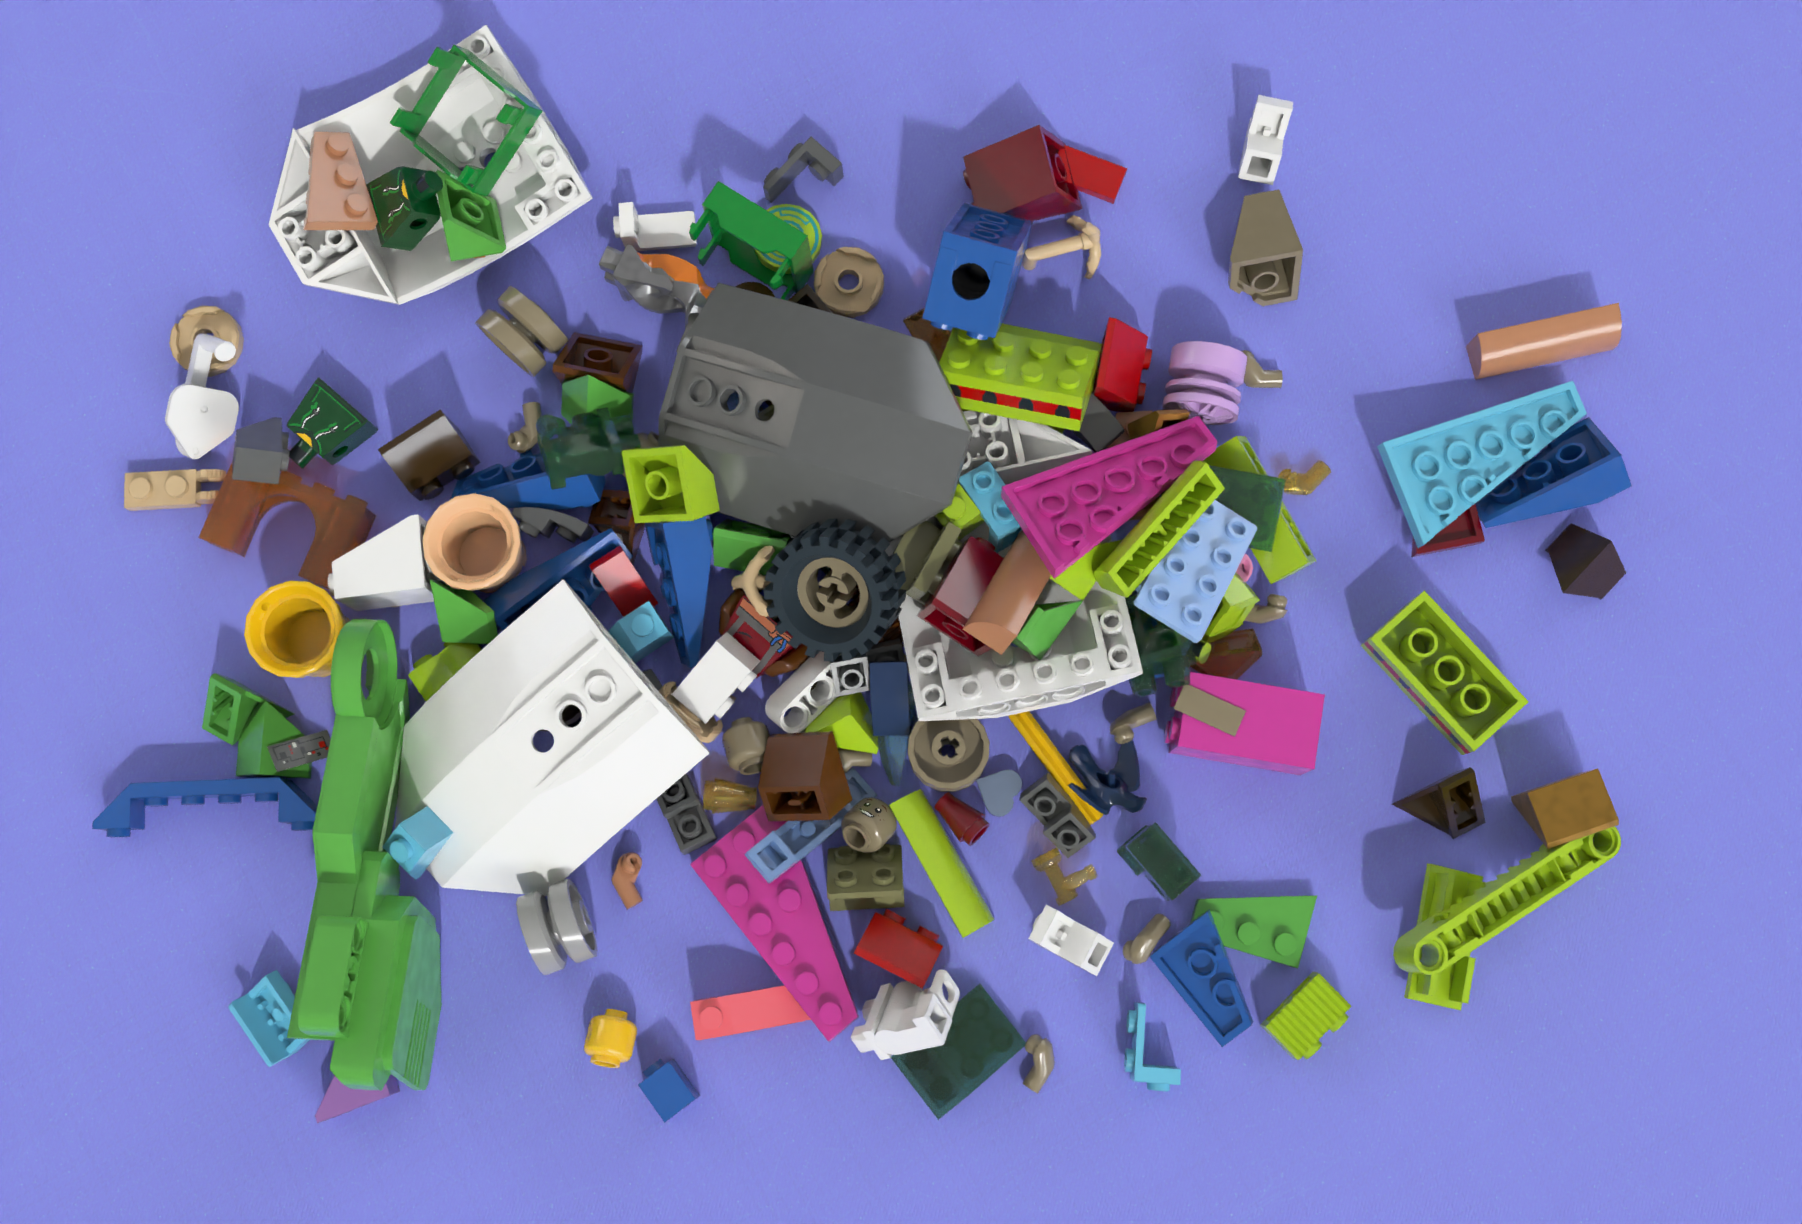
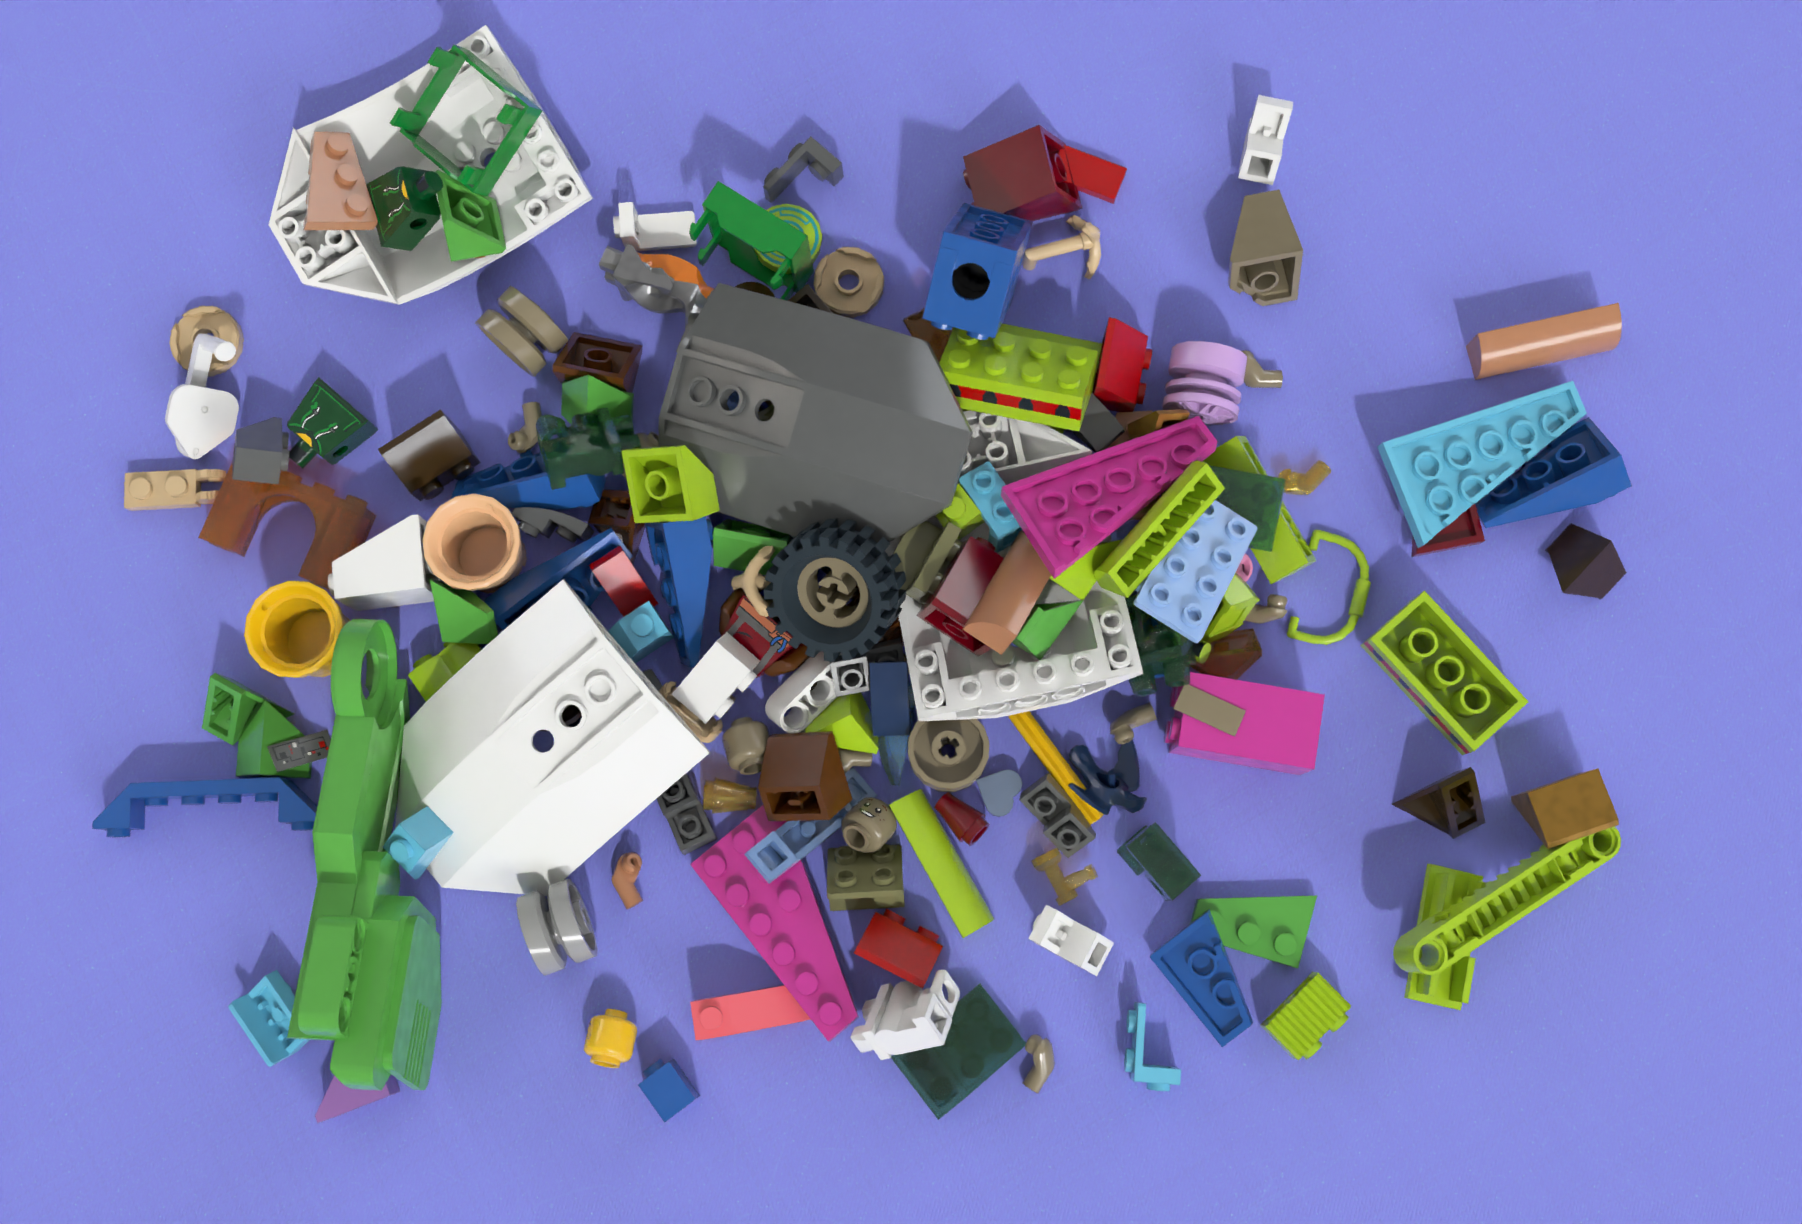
dark tan arm [1122,914,1171,964] -> none
none -> lime piece [1287,530,1371,645]

